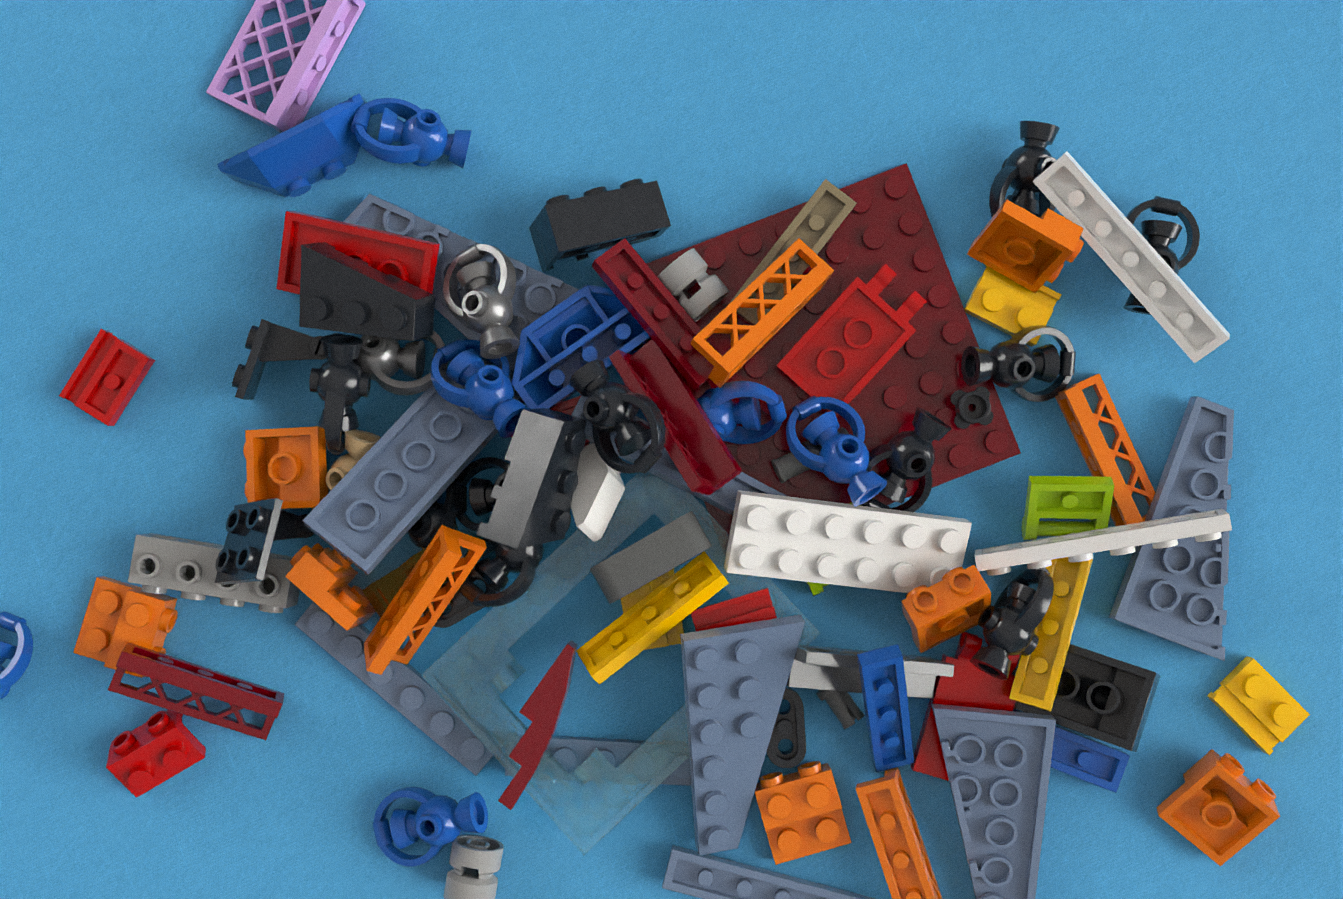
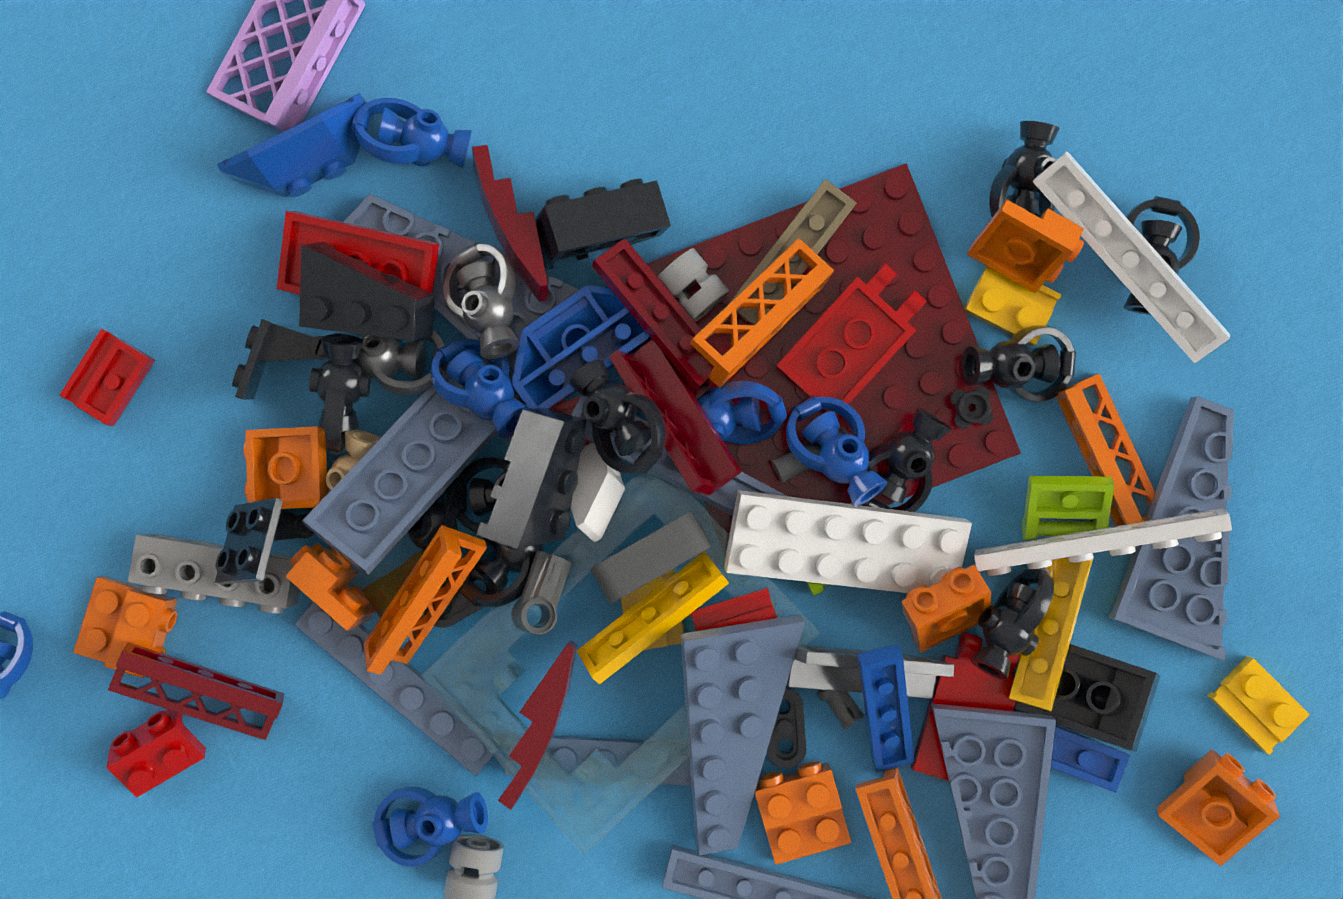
none -> dark red slope [472,145,548,302]
none -> dark grey piece [511,551,572,635]

